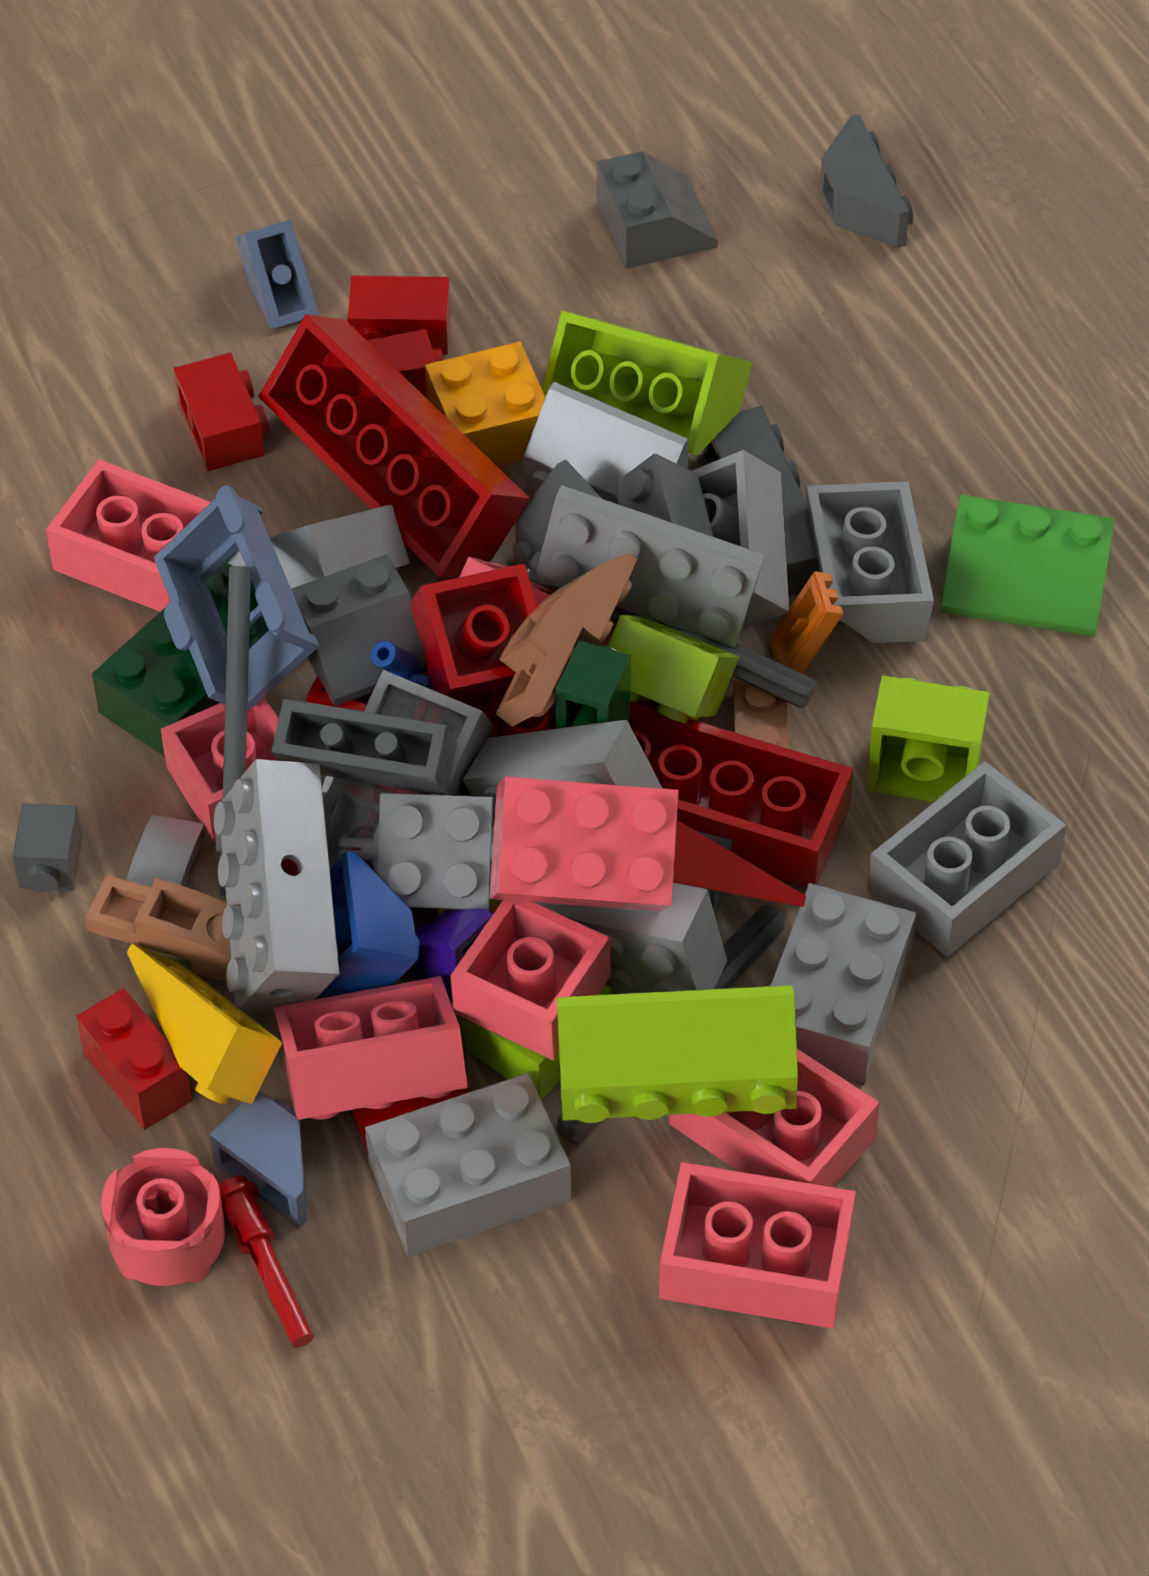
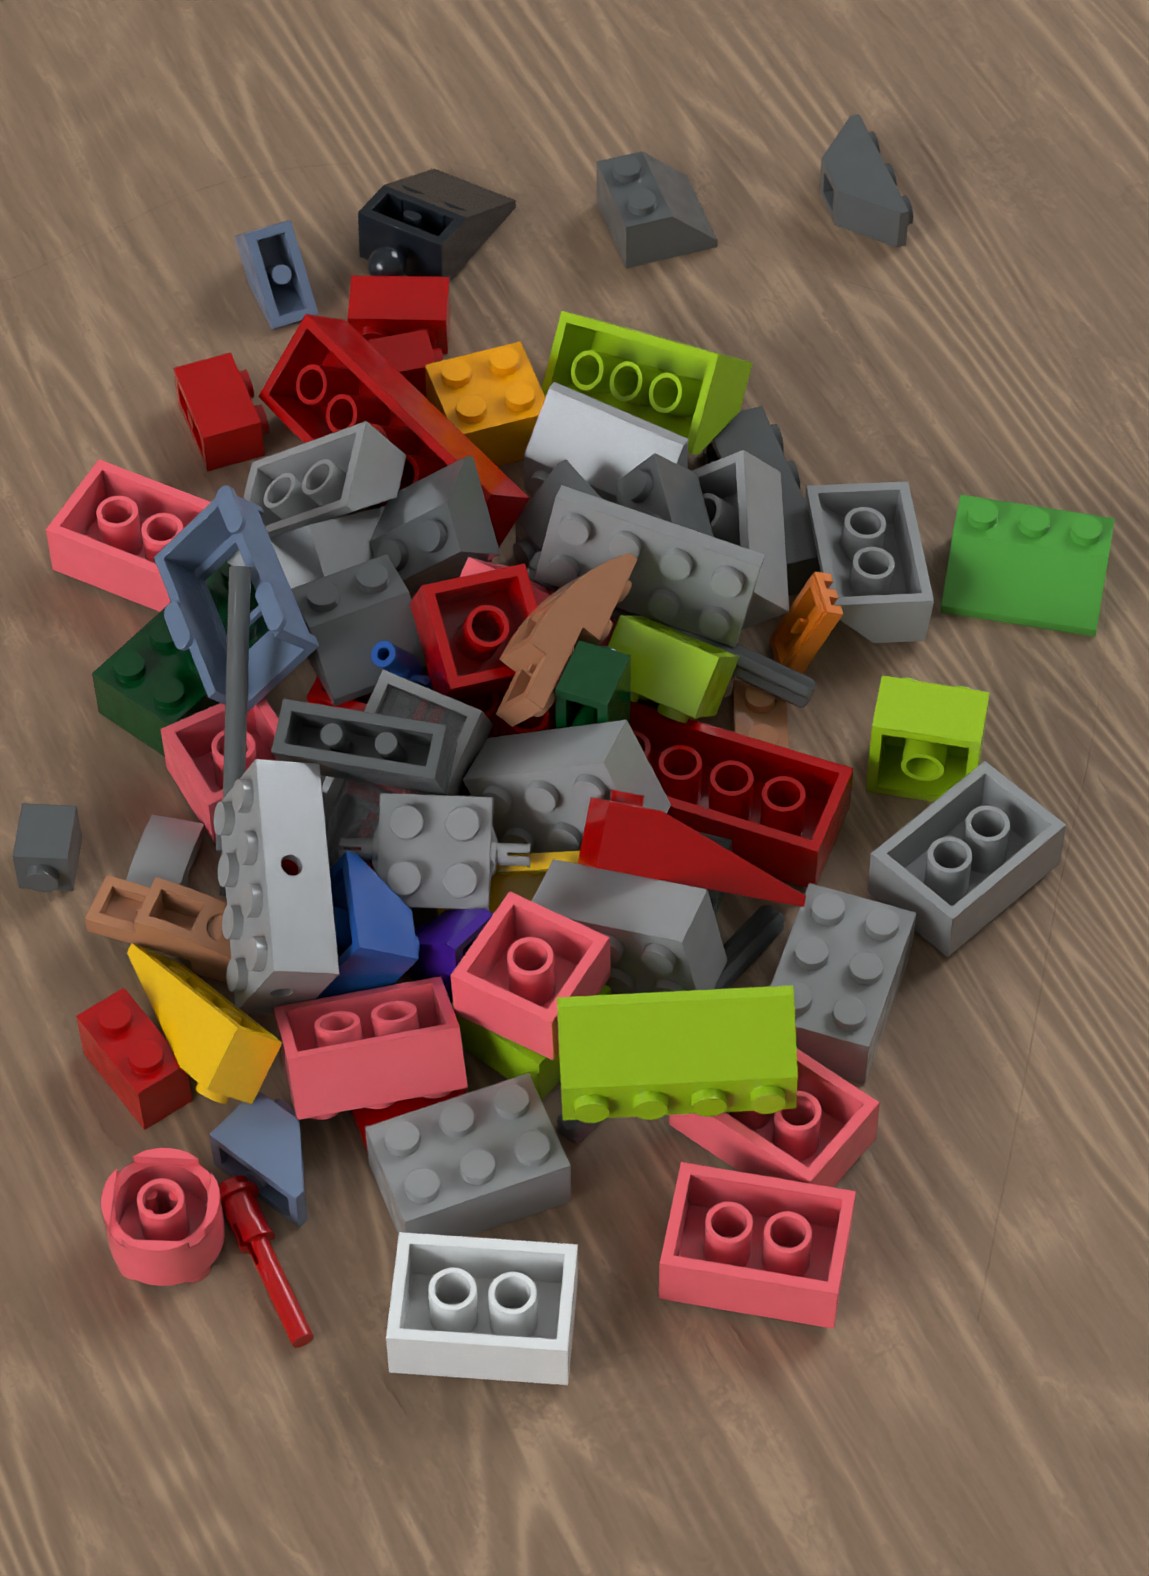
coral brick [490,776,678,912] -> none
none -> light grey slope [243,421,406,538]
none -> black slope [358,169,516,281]
none -> dark grey slope [370,456,501,592]
none -> white brick [386,1232,578,1385]

